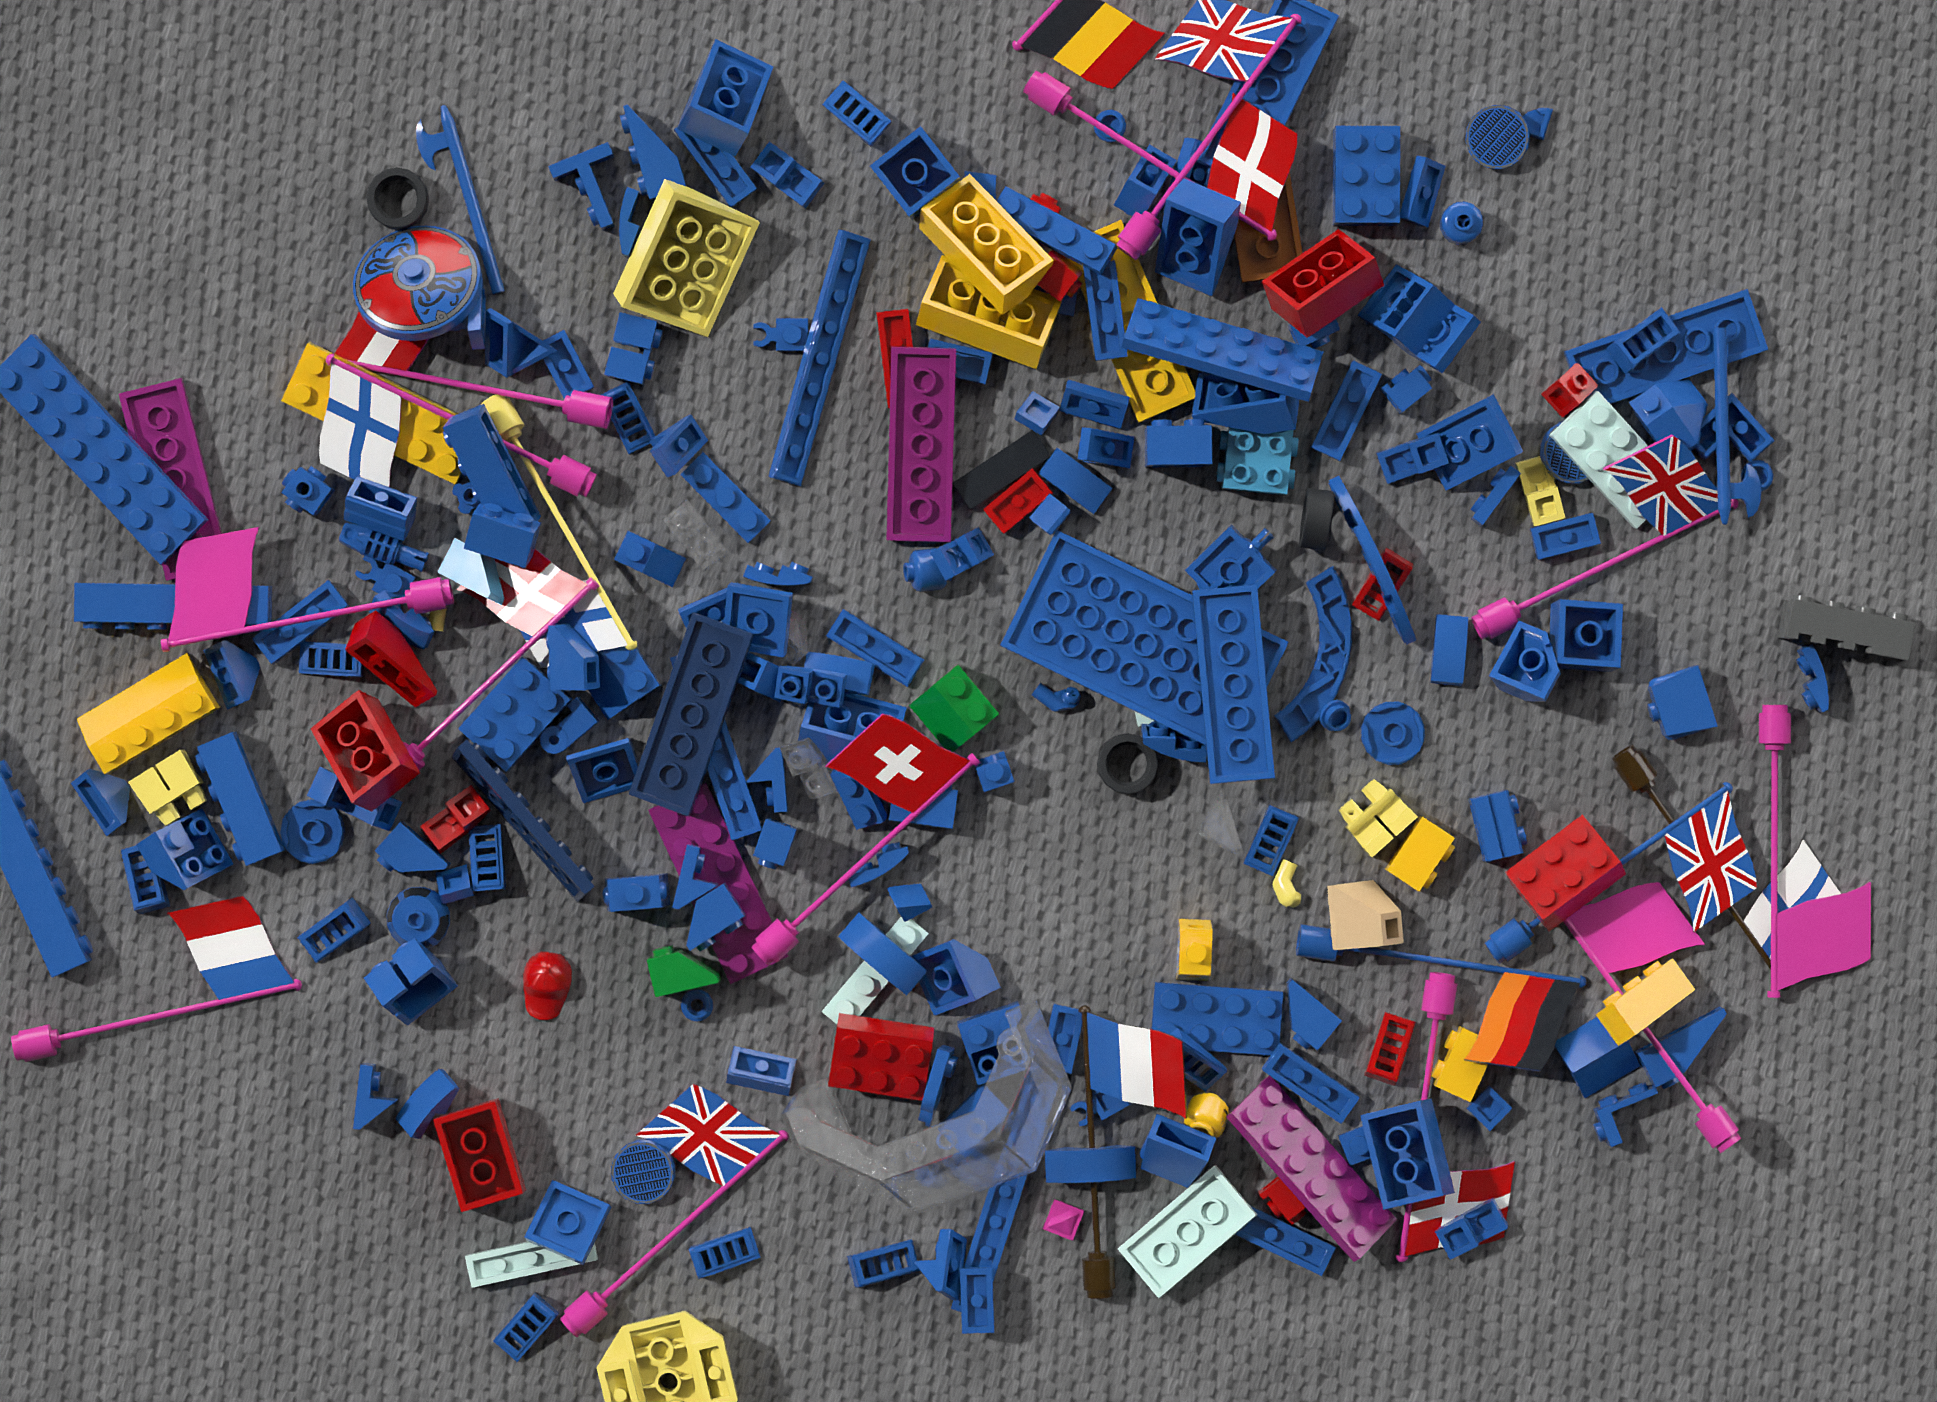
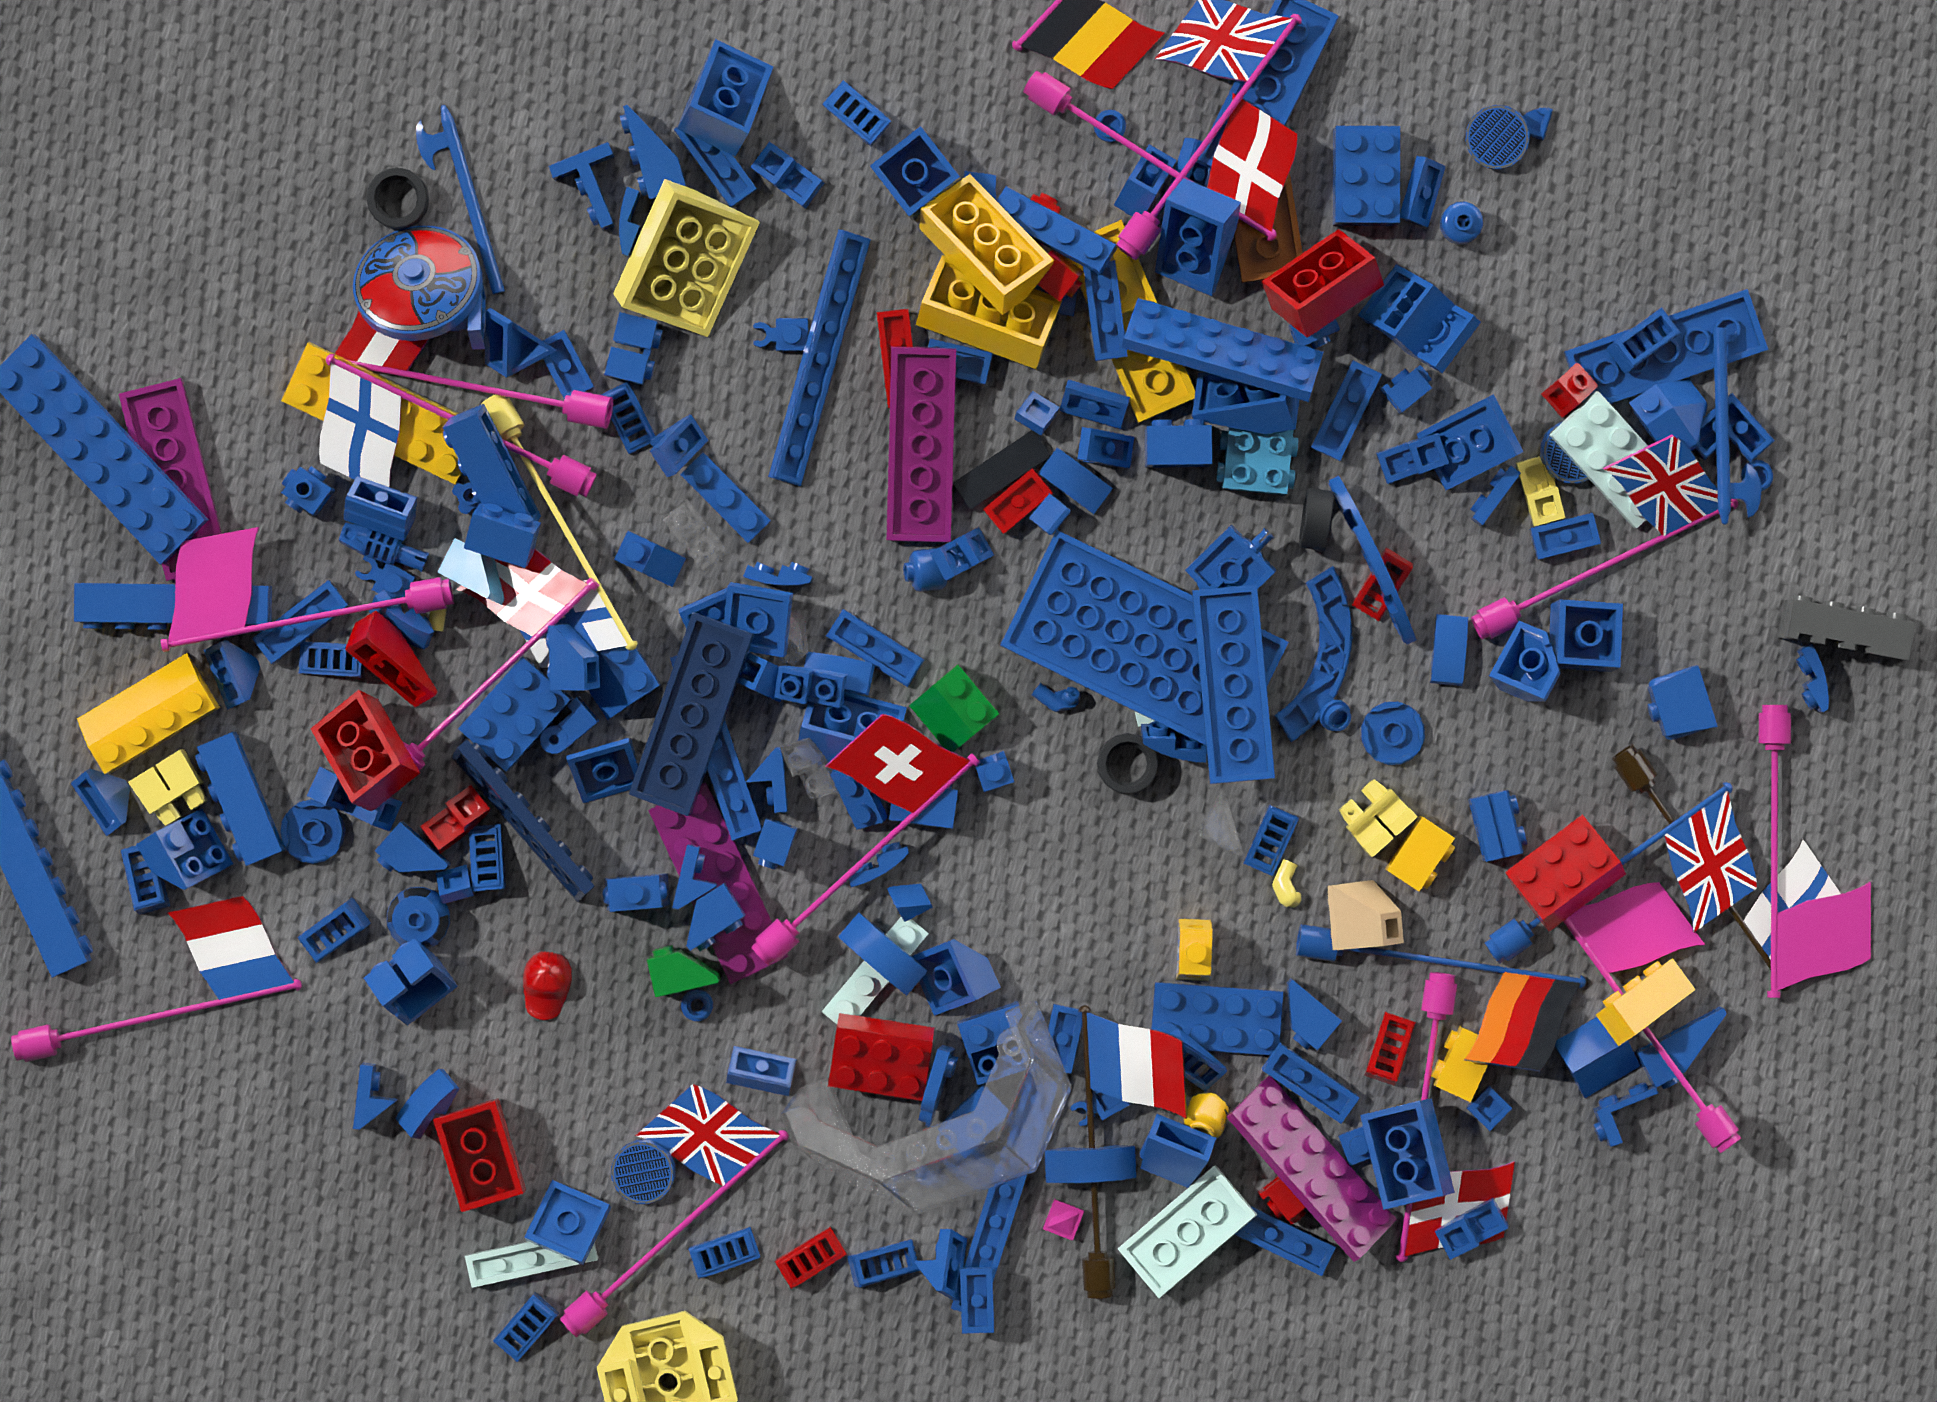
none -> red slope [775,1226,847,1289]

